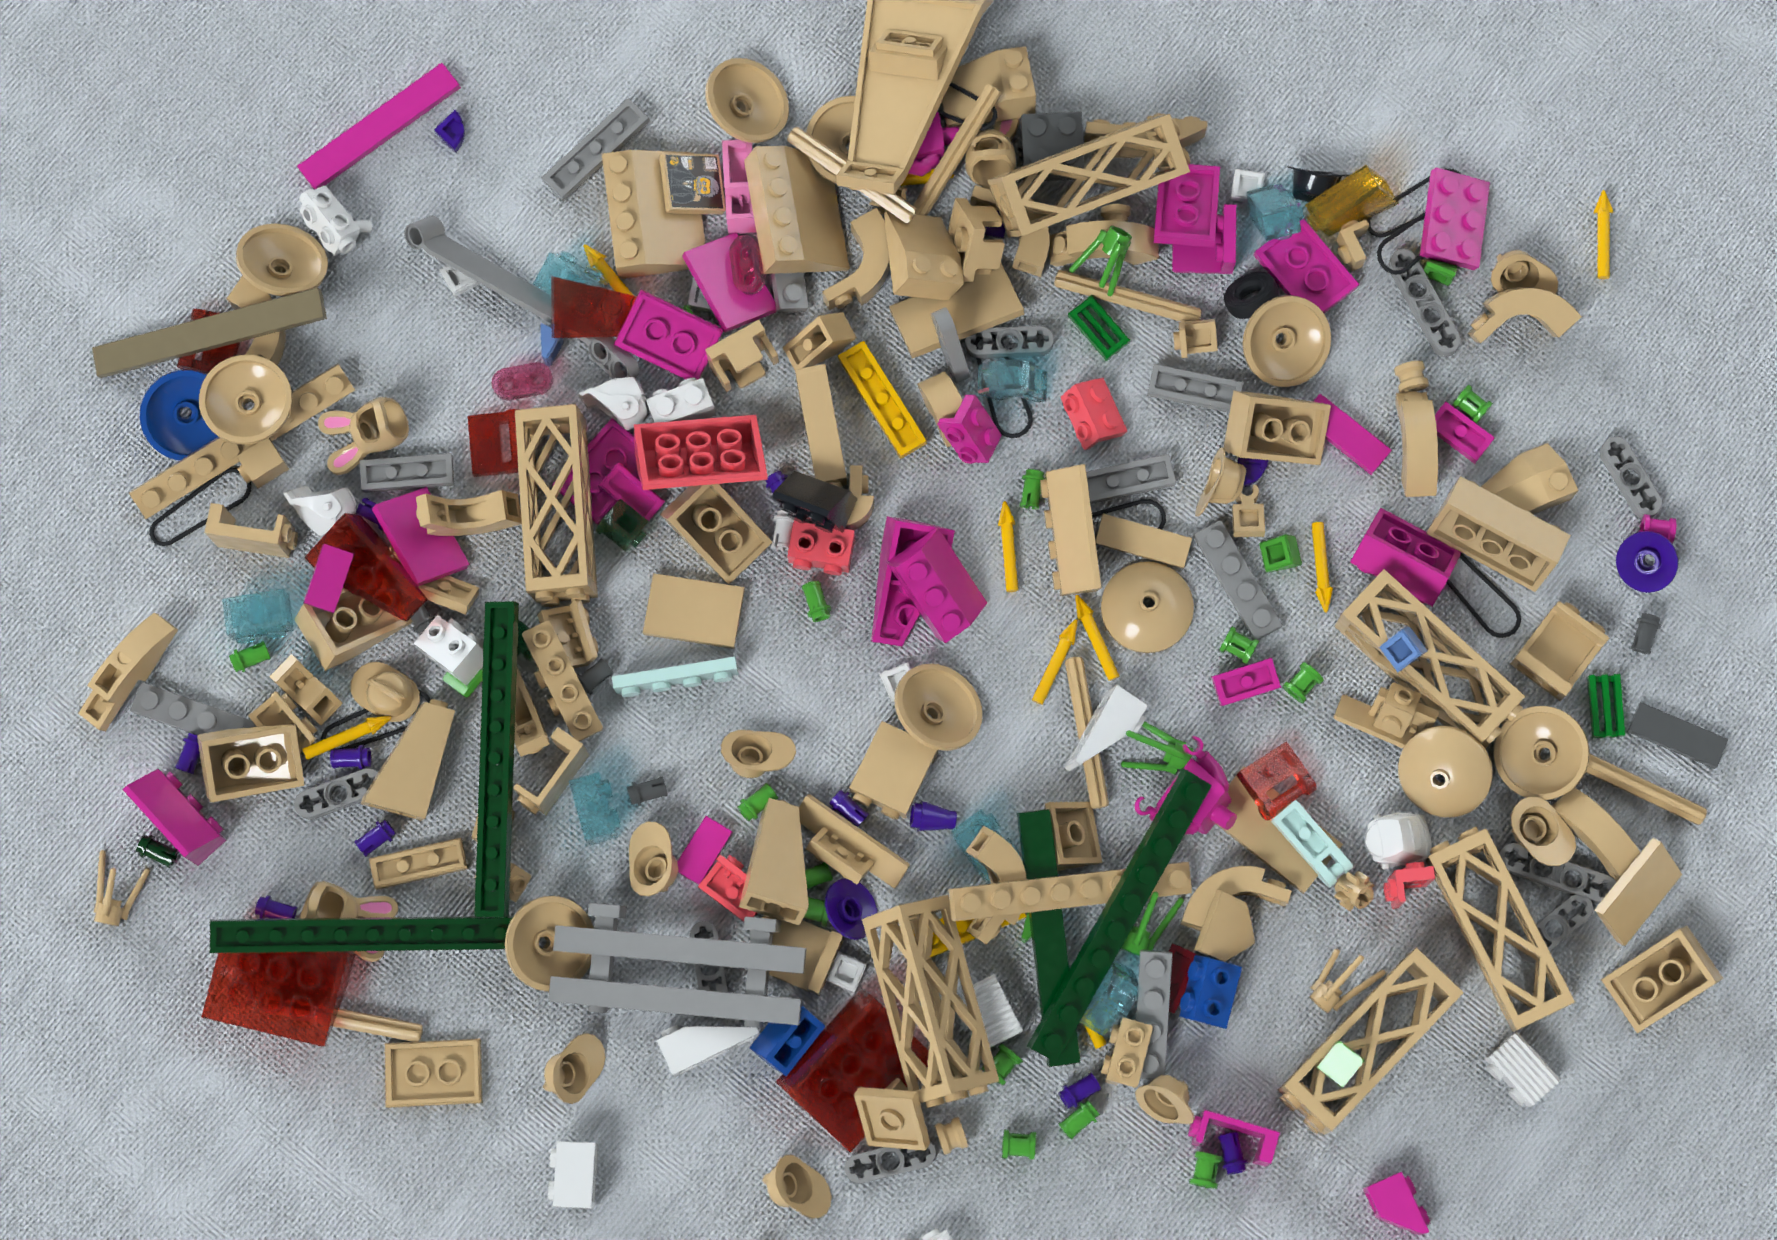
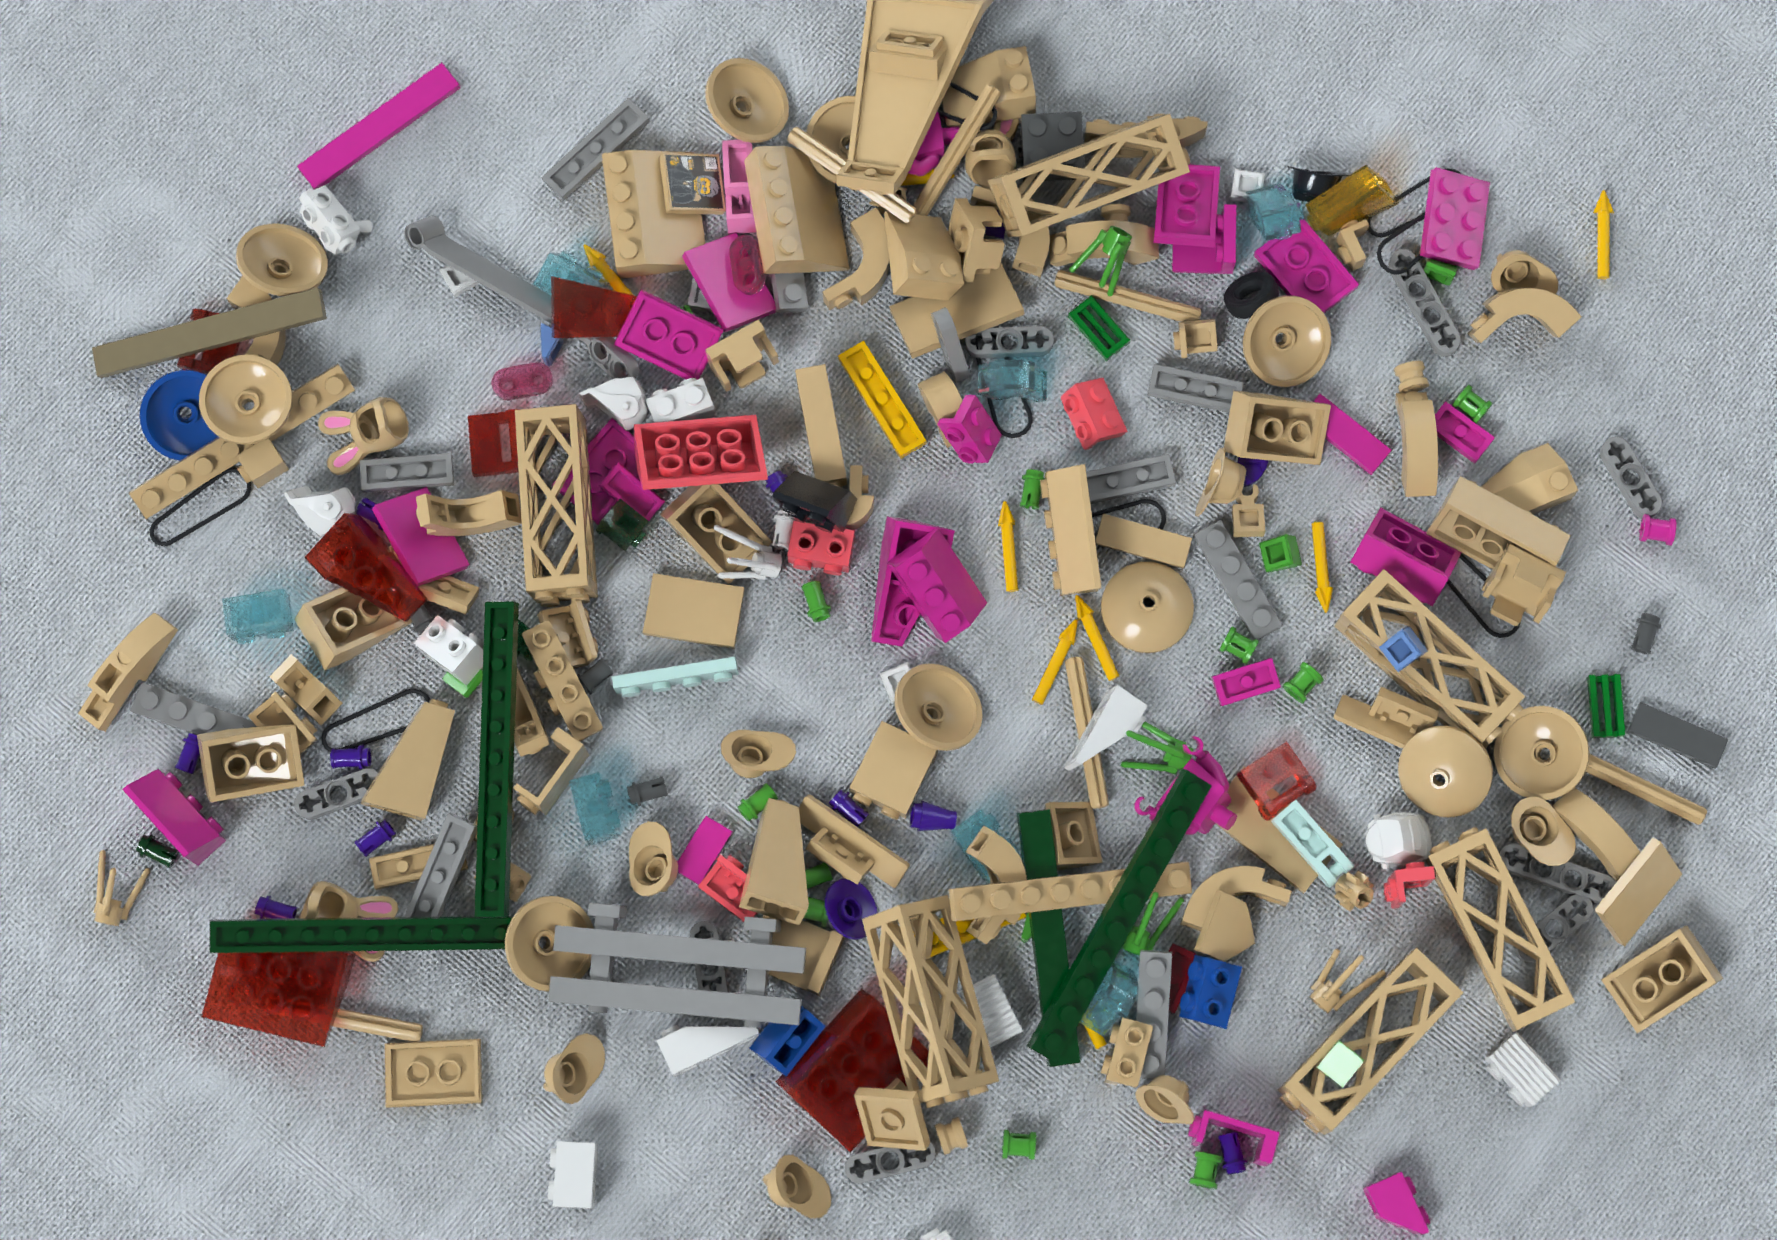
tan panel [204,503,298,558] -> none
bright green pin [229,641,271,673] -> none
yellow piece [302,716,392,760] -> none
dark pink tile [303,544,354,613] -> none
tan piece [351,662,420,722] -> none
dark purple tile [434,110,465,153] -> none
tan slope [783,312,857,370] -> none
white tile [826,951,867,993] -> none
bright green bush [981,1043,1023,1086] -> none
dark purple pin [1058,1072,1101,1109] -> none
bright green pin [1058,1100,1100,1140] -> none
tan bracket [1373,682,1421,738] -> none
tan panel [1510,601,1609,701] -> none
dark purple dish [1616,531,1679,593] -> none
none -> light grey plate [404,813,477,917]
none -> white plant [714,525,782,580]
none -> tan panel [1482,544,1566,626]

